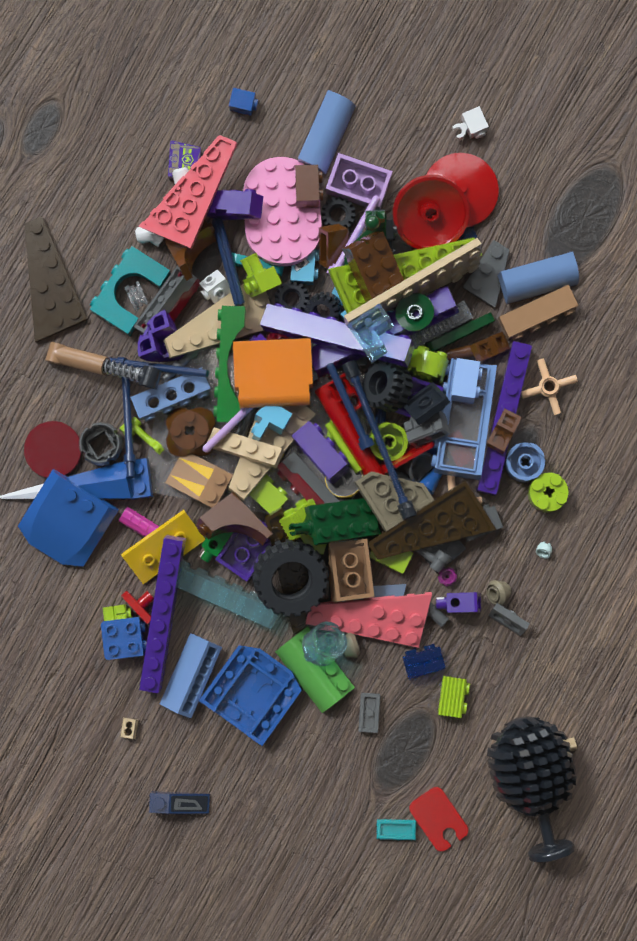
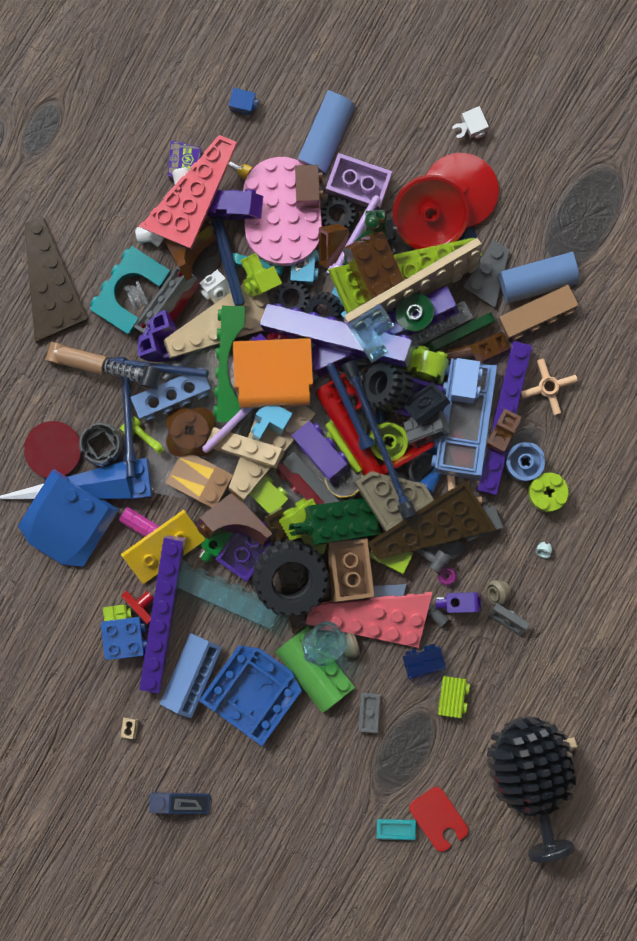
none -> yellow hinge [229,162,253,180]

